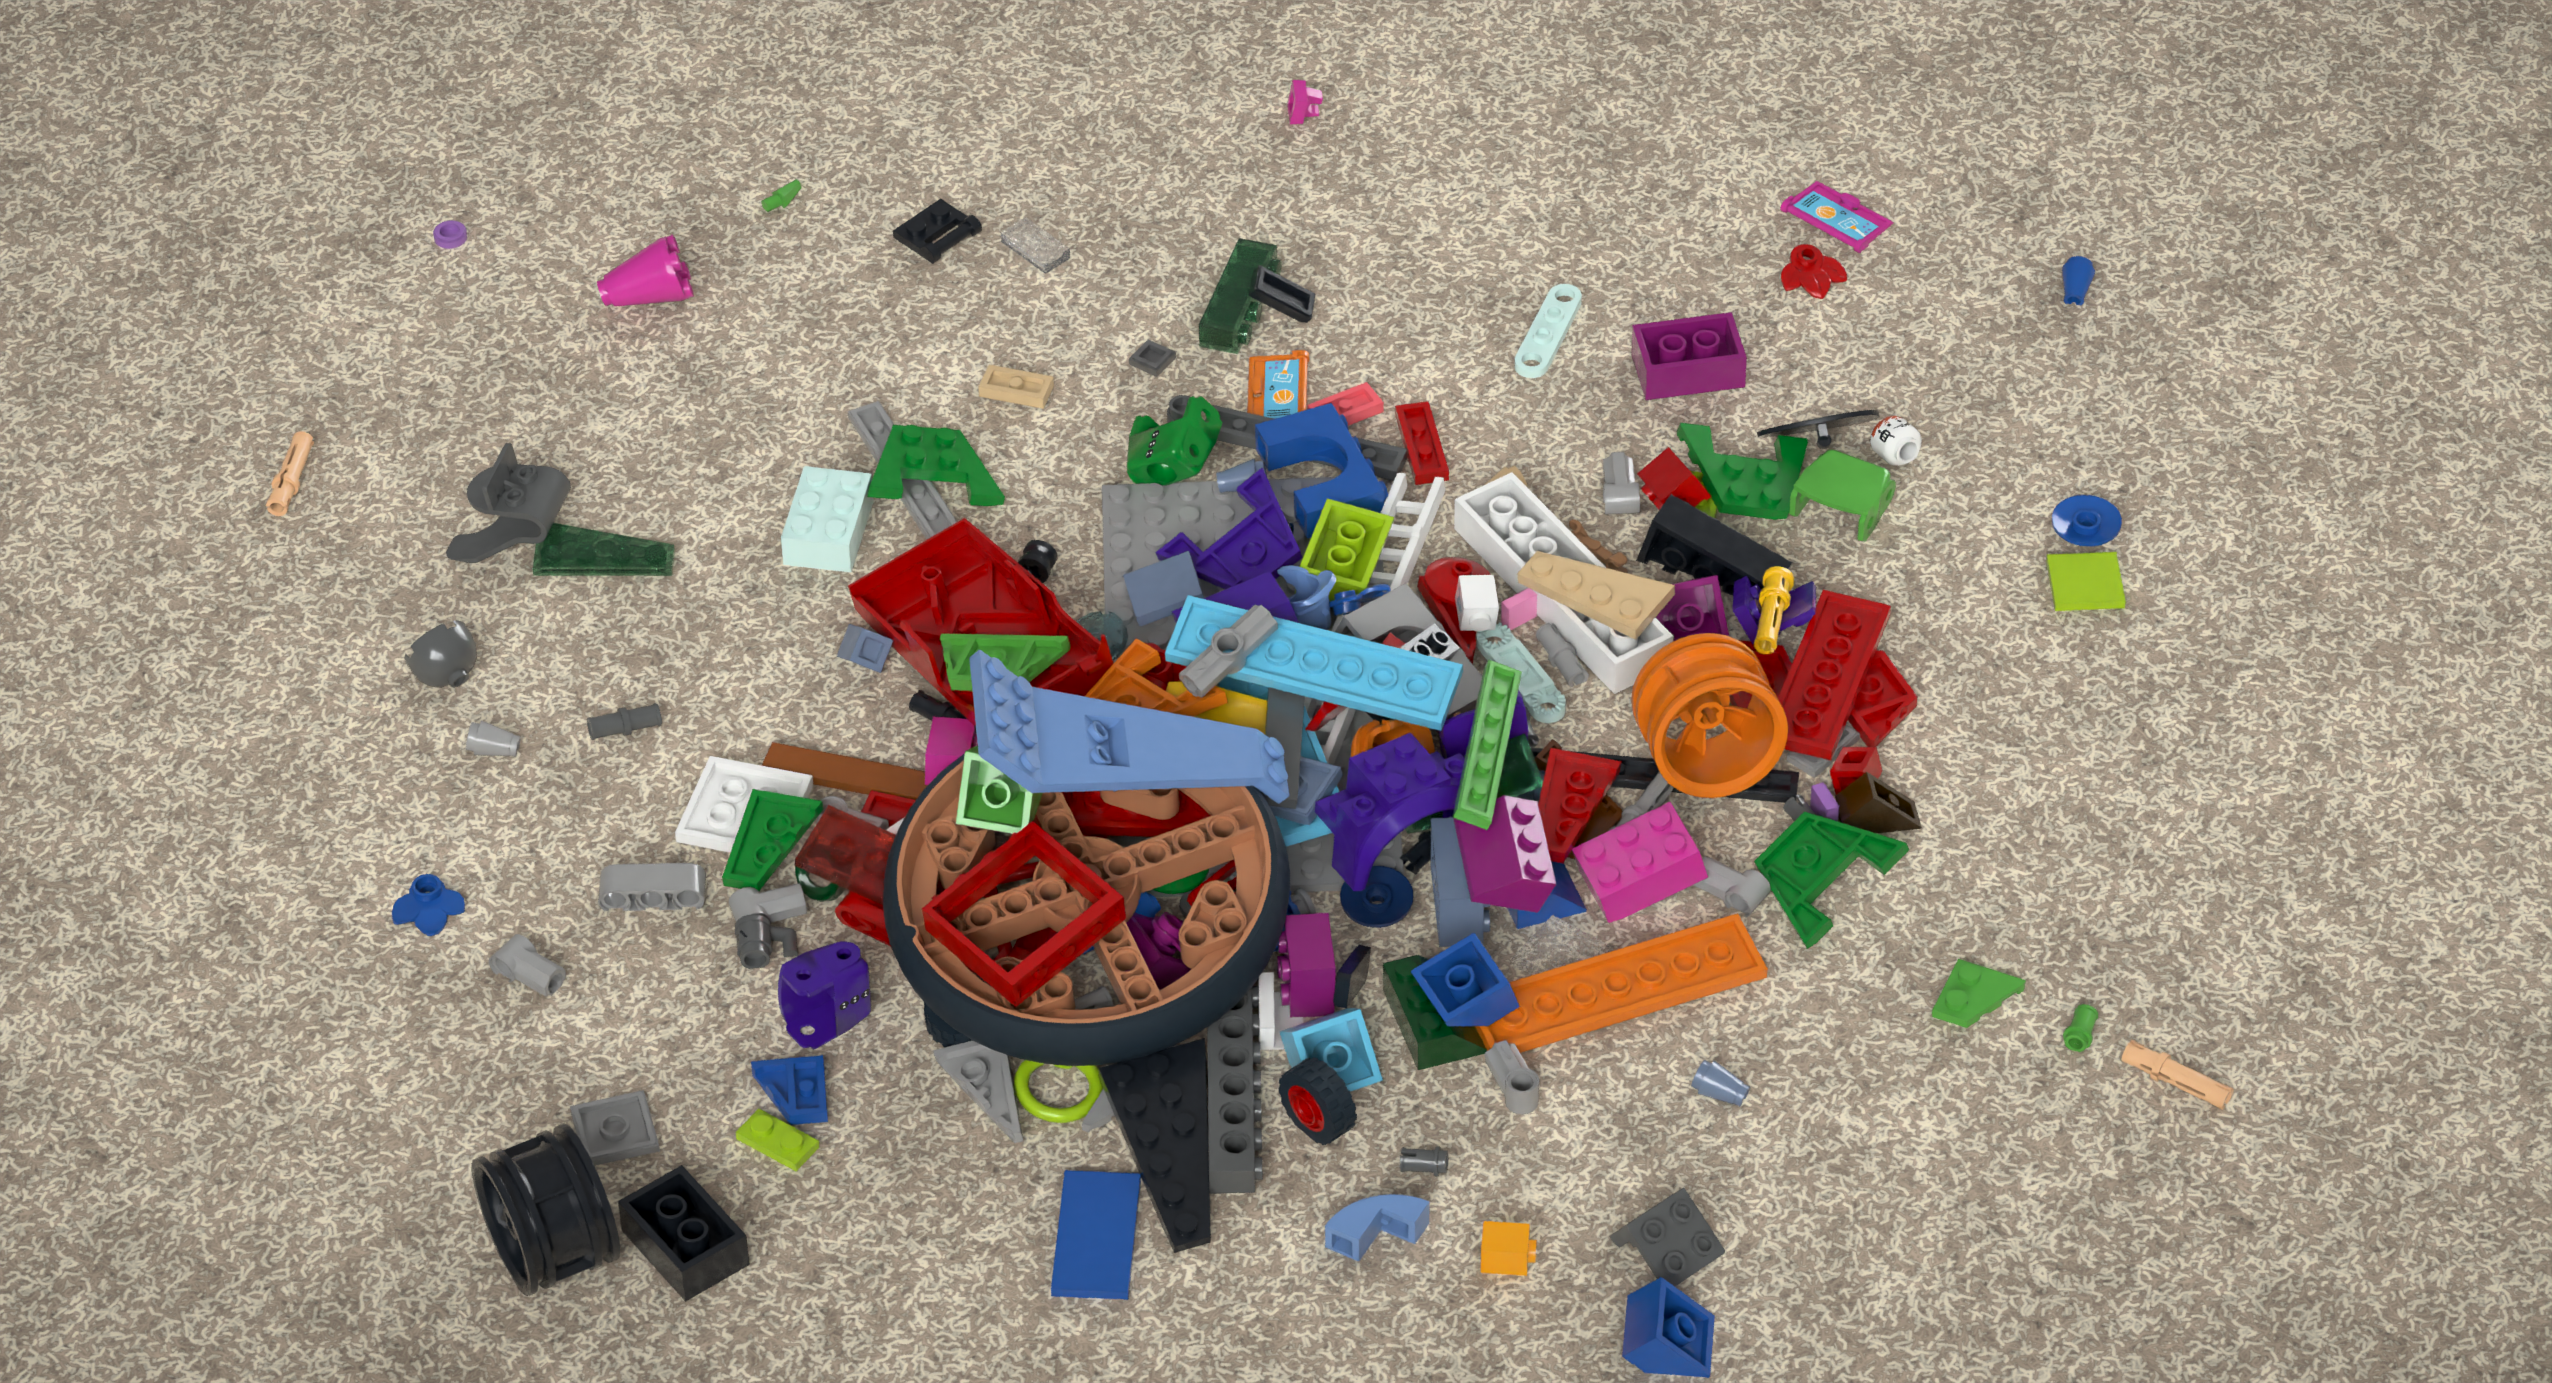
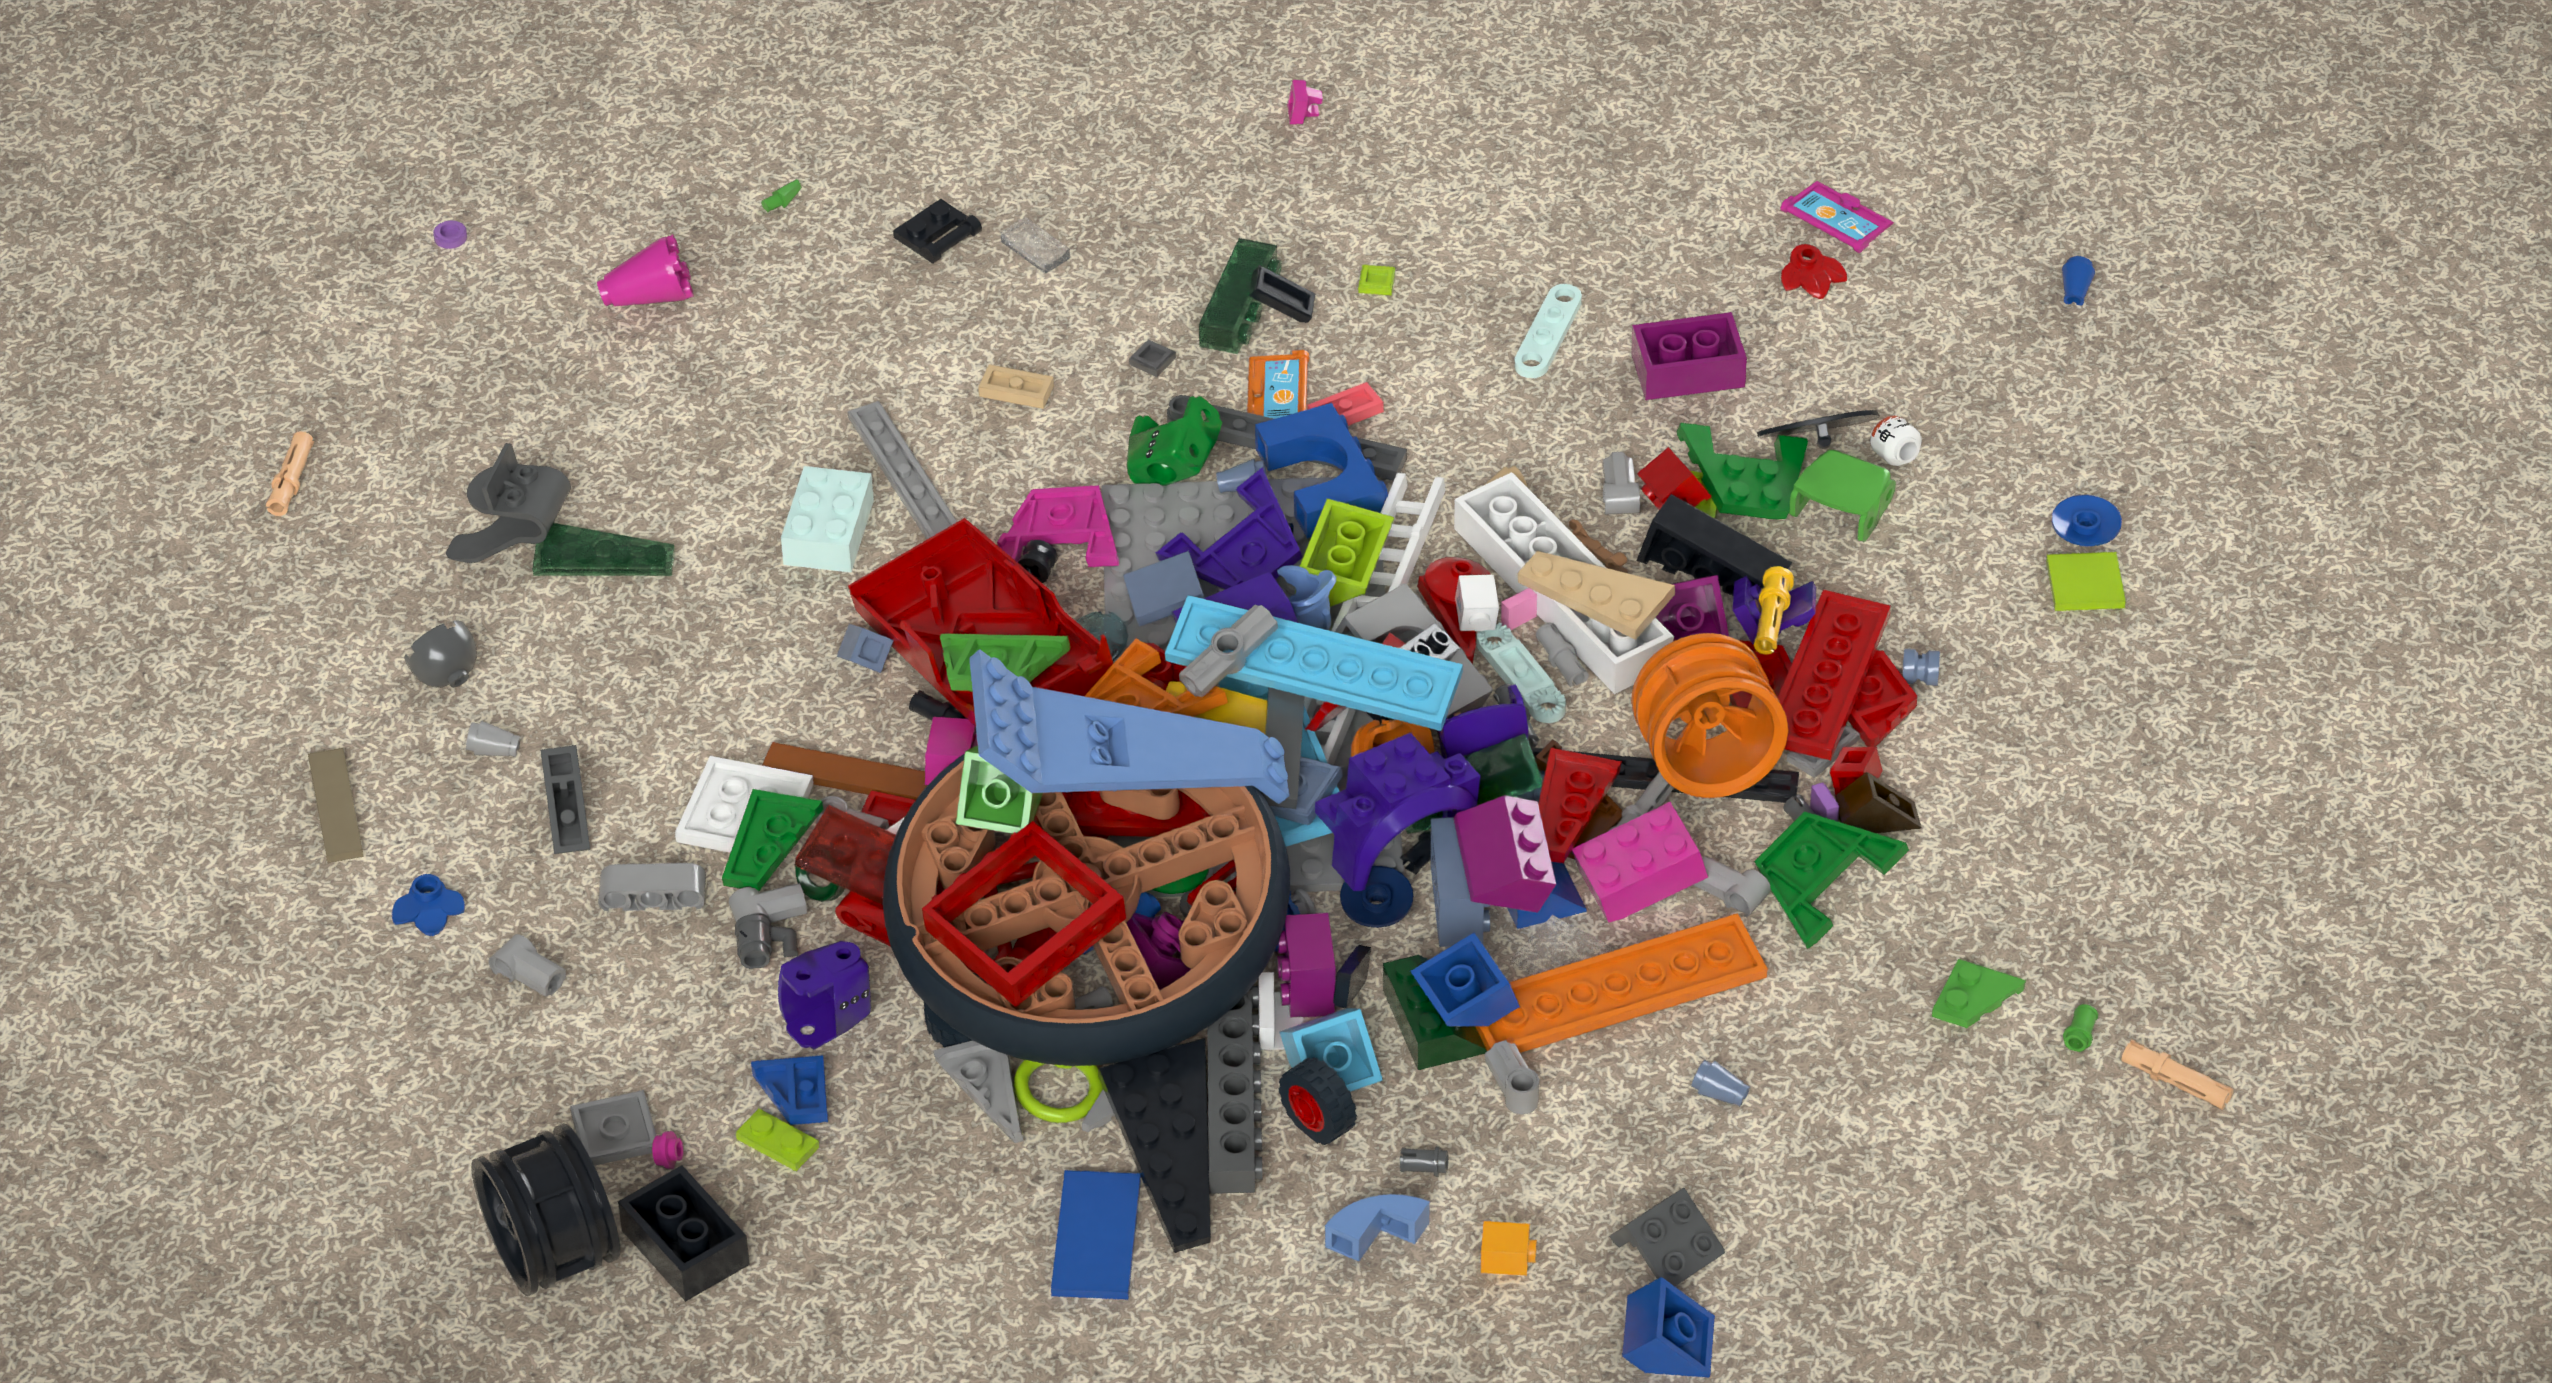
dark grey pin [587,703,662,740] -> none
green wing [867,425,1005,506] -> none
blue plate [1329,584,1391,616] -> none
red plate [1395,401,1449,485] -> none
bright green tile [1453,659,1522,830] -> none
none -> dark tan tile [308,748,364,863]
none -> dark grey slope [540,745,590,854]
none -> dark pink plate [652,1131,683,1169]
none -> dark pink wing [997,485,1119,567]
none -> lime tile [1358,265,1395,295]
none -> sand blue wheel [1903,649,1940,686]

